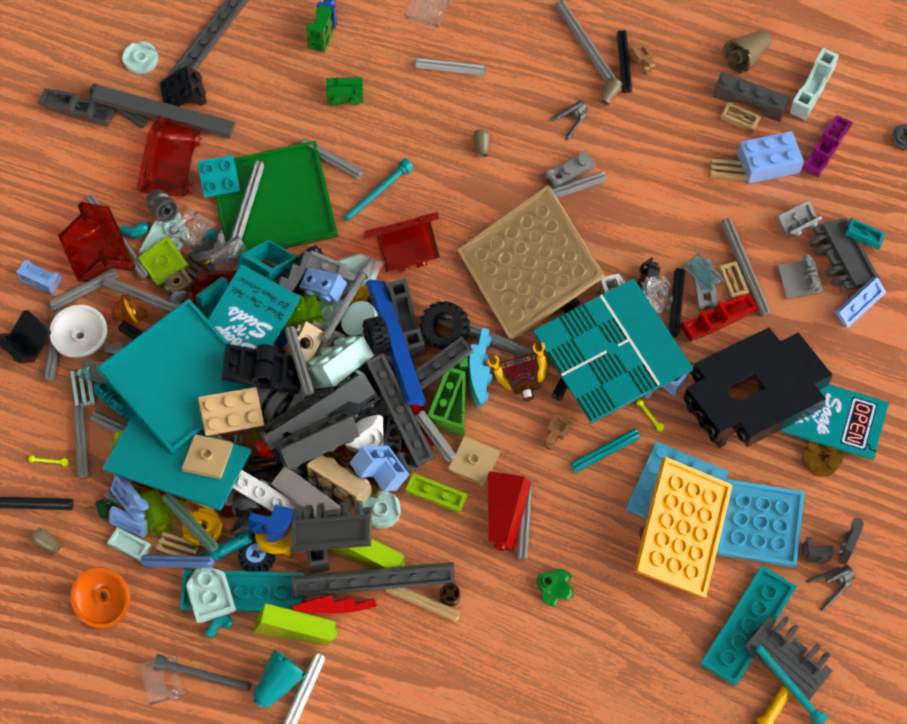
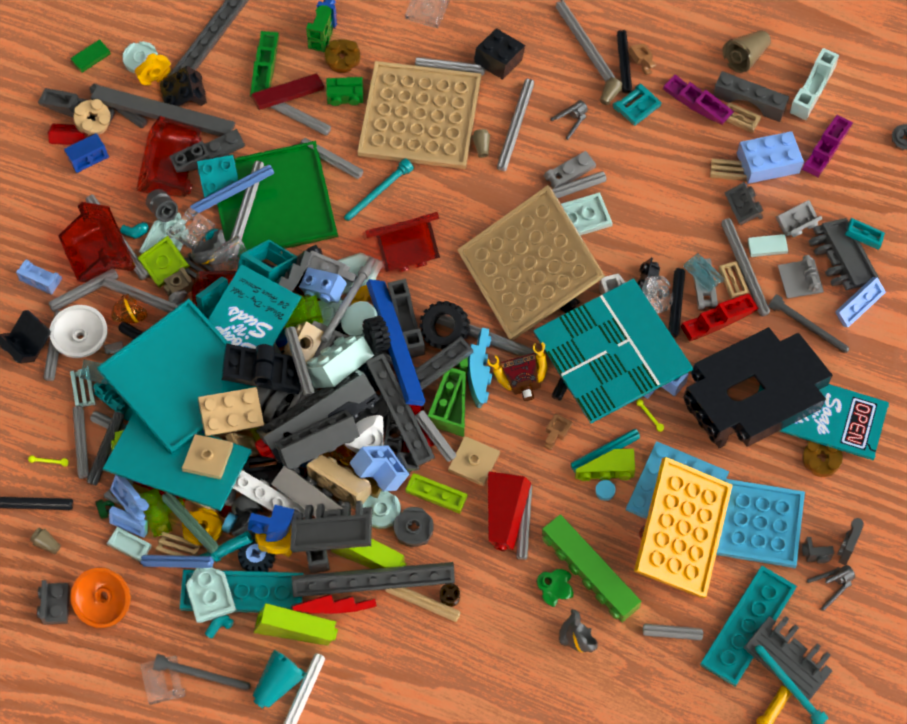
none -> dark grey bracket [37,580,70,625]
none -> red slope [48,123,87,145]
none -> blue hinge [64,133,109,173]
none -> green tile [71,39,111,73]
none -> tan plate [74,99,111,136]
none -> dark grey axle [86,412,125,486]
none -> yellow plate [135,53,171,86]
none -> dark grey slope [169,129,245,172]
none -> medium blue axle [190,164,274,215]
none -> medium azure tile [222,513,237,533]
none -> tan tile [225,432,259,457]
none -> green slope [250,31,279,97]
none -> dark red tile [251,73,325,110]
none -> light grey axle [270,103,331,135]
none -> pearl gold plate [325,39,361,73]
none -> tan plate [357,61,481,169]
none -> dark grey plate [394,507,434,547]
none -> black brick [474,28,525,80]
none -> light grey axle [497,78,534,172]
none -> bright green brick [542,514,642,622]
none -> dark grey hair [559,609,598,653]
none -> light aqua tile [561,192,612,235]
none -> lime slope [575,449,635,481]
none -> medium azure tile [595,480,616,501]
none -> teal plate [612,84,661,126]
none -> light grey axle [643,624,703,640]
none -> magenta slope [663,75,734,125]
none -> dark grey bracket [725,182,763,225]
none -> light aqua tile [748,234,788,257]
none -> dark grey piece [768,294,849,353]

